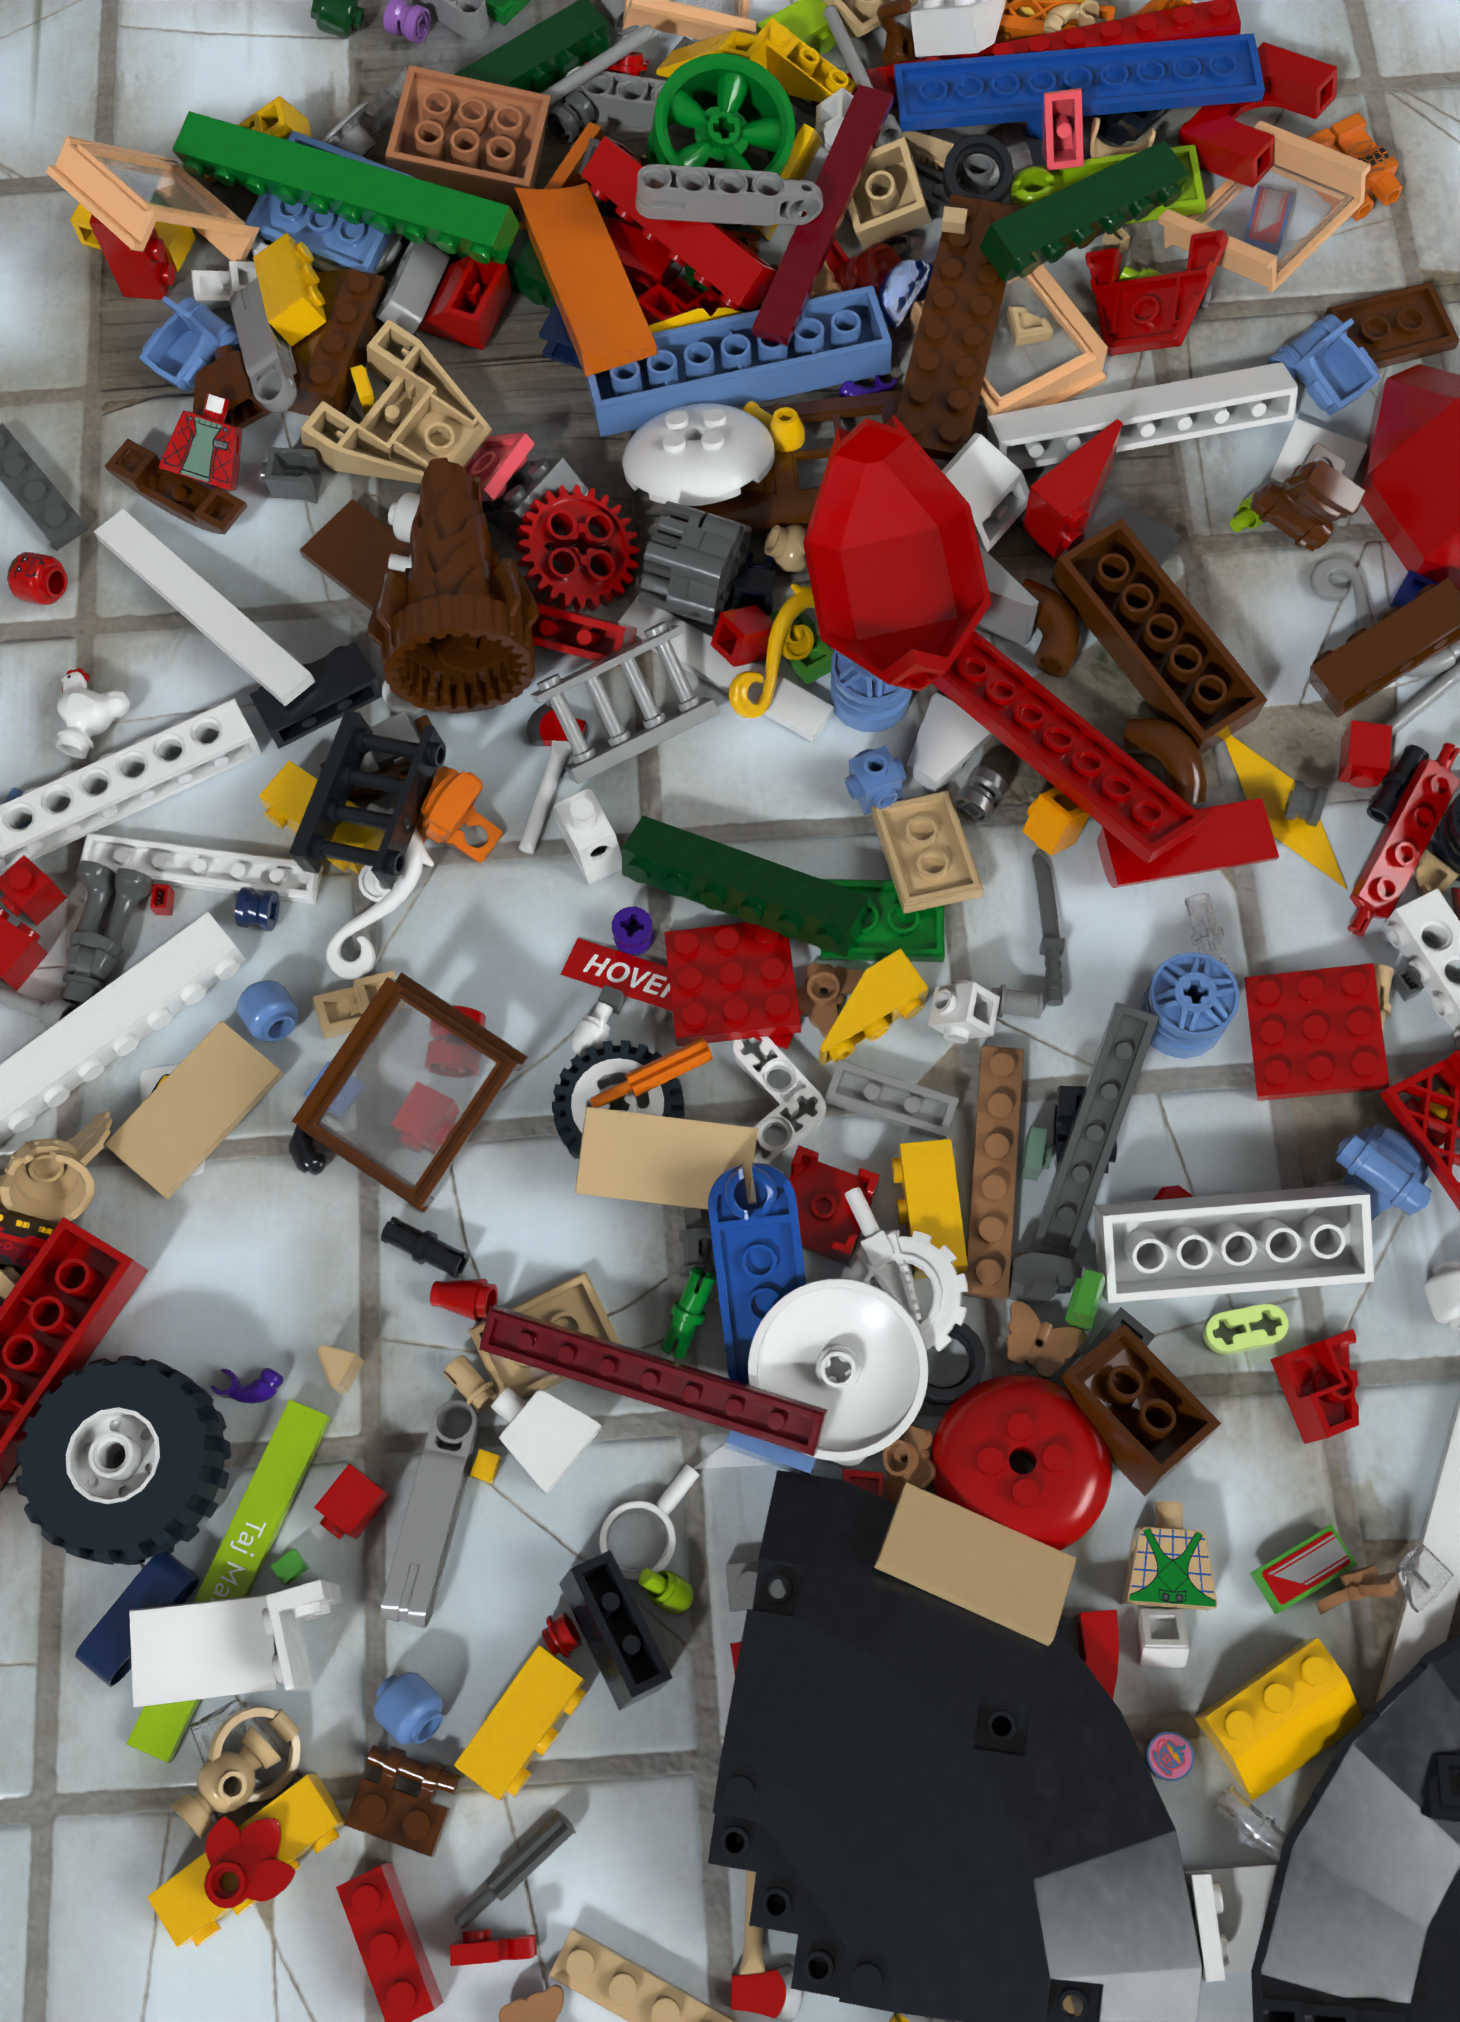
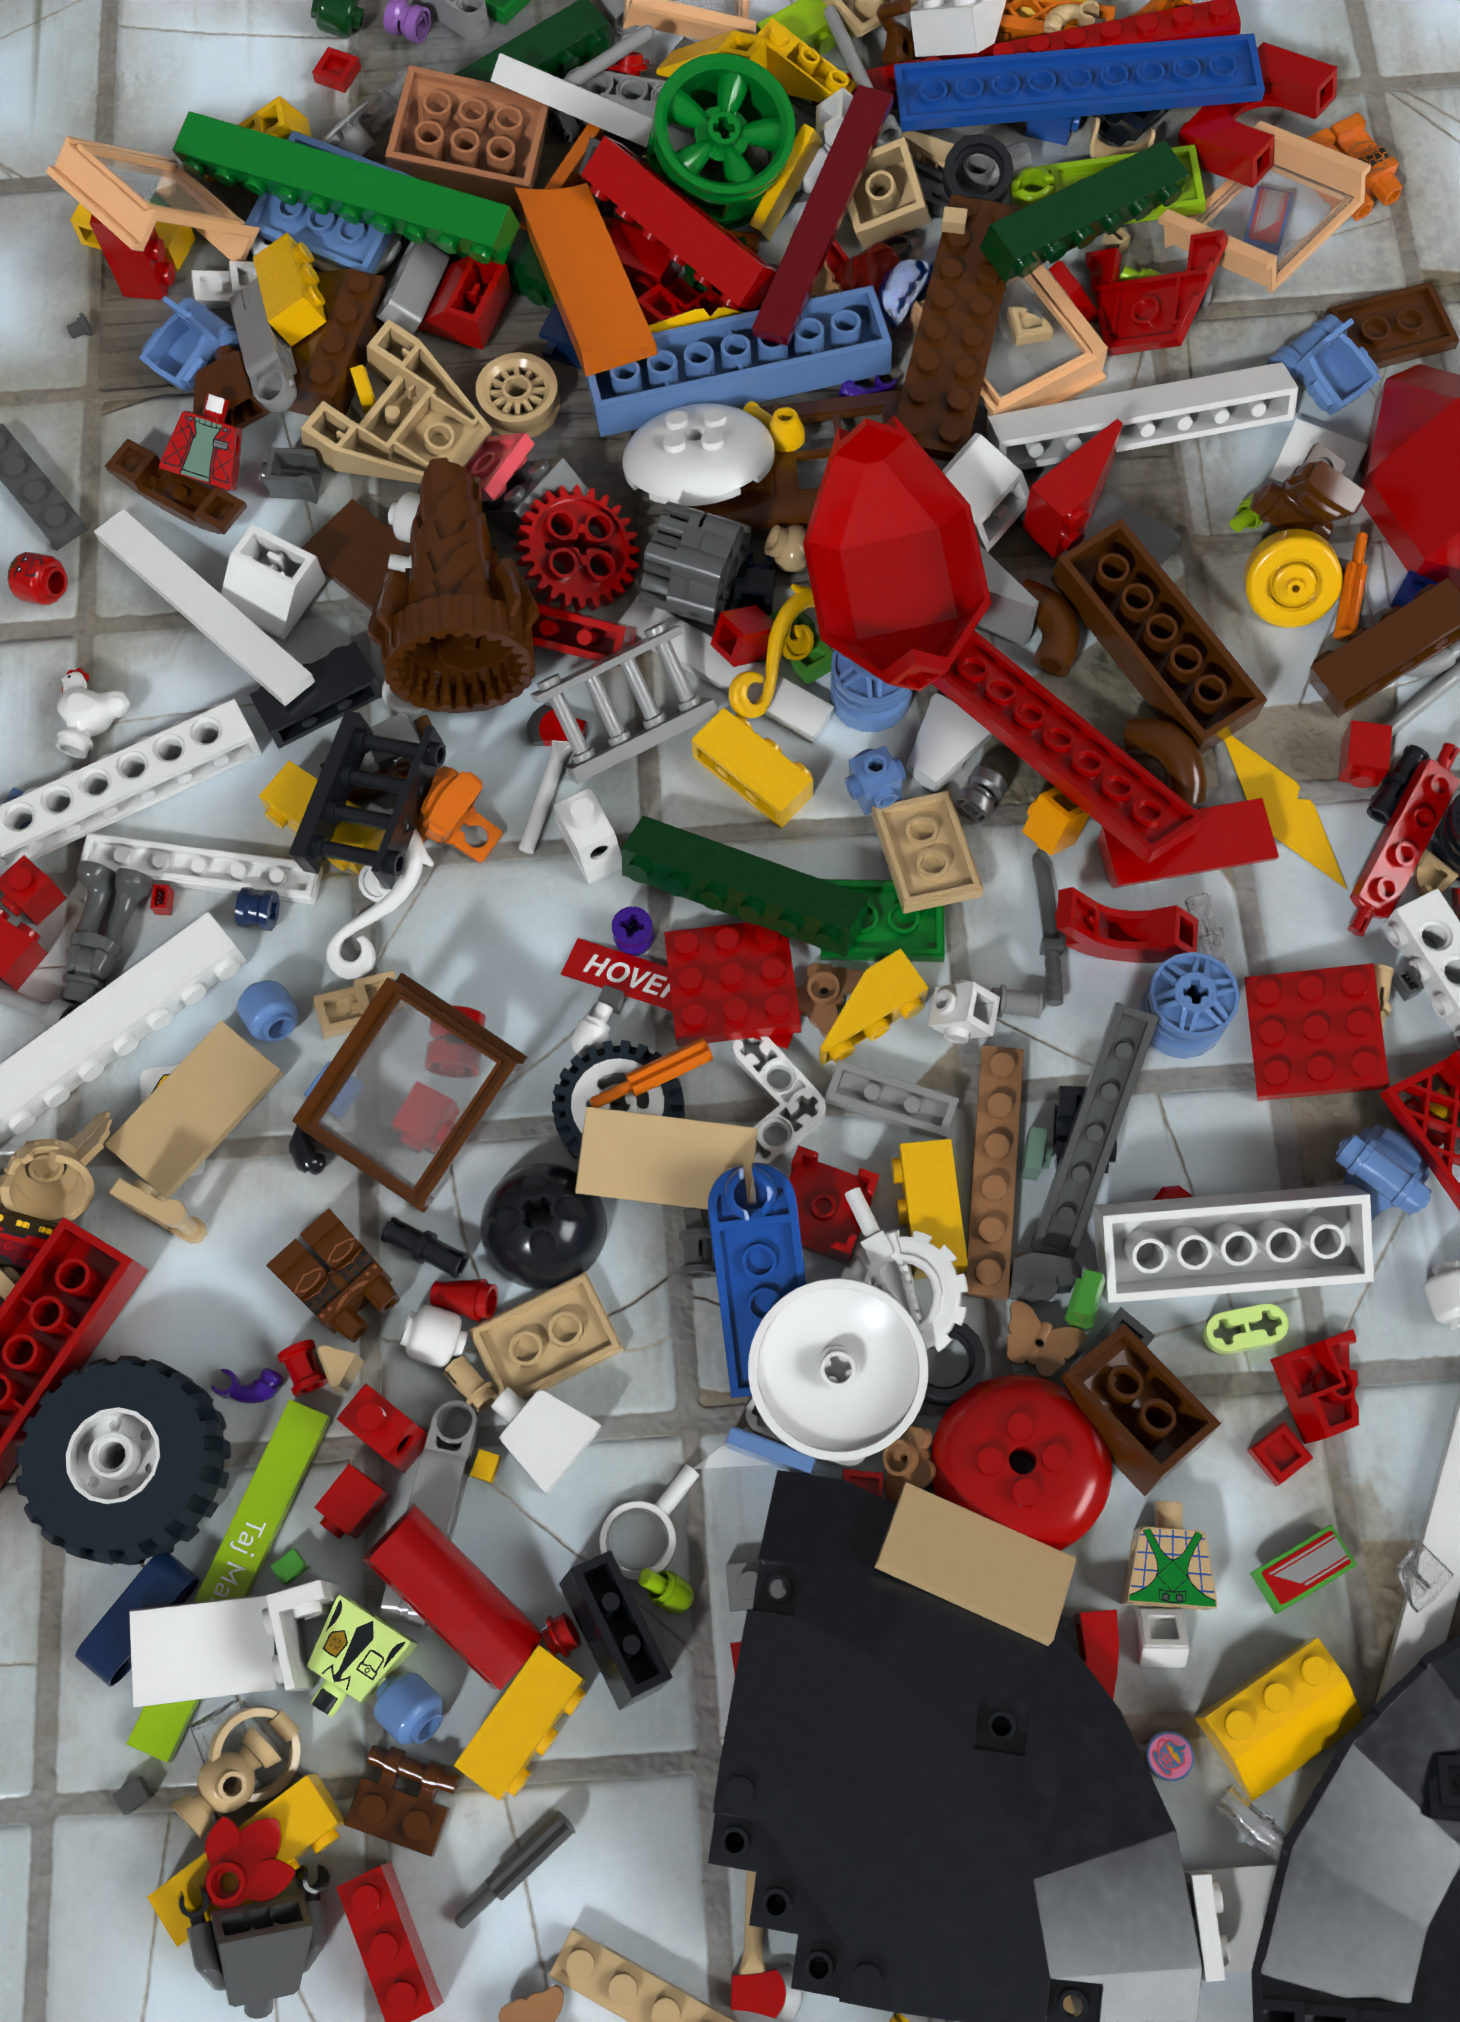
red plate [450,1928,537,1966] -> none
dark red tile [479,1305,828,1456] -> none
light grey piece [635,164,823,226] -> none
green pin [660,1267,717,1359] -> none
coral slope [1042,88,1084,171] -> none
dark grey wheel [1283,780,1328,827] -> none
medium nougat animal [1316,1565,1401,1615] -> none
none -> dark grey piece [67,312,93,339]
none -> tan plate [109,1178,207,1244]
none -> dark grey piece [112,1776,154,1815]
none -> dark grey torso [178,1864,330,2019]
none -> white slope [221,524,326,640]
none -> reddish brown hips [266,1208,400,1343]
none -> red bush [277,1339,329,1397]
none -> yellowish green torso [307,1595,419,1717]
none -> red tile [312,47,361,93]
none -> red torso [337,1383,428,1473]
none -> red brick [361,1503,542,1691]
none -> white head [400,1305,468,1368]
none -> tan wheel [475,352,561,438]
none -> black piece [480,1163,607,1289]
none -> white sticker [490,53,696,152]
none -> yellow brick [691,707,813,829]
none -> red tile [1049,261,1098,324]
none -> red arch [1055,887,1198,963]
none -> yellow wheel [1243,529,1343,628]
none -> red tile [1247,1422,1313,1487]
none -> orange axle [1333,532,1368,642]

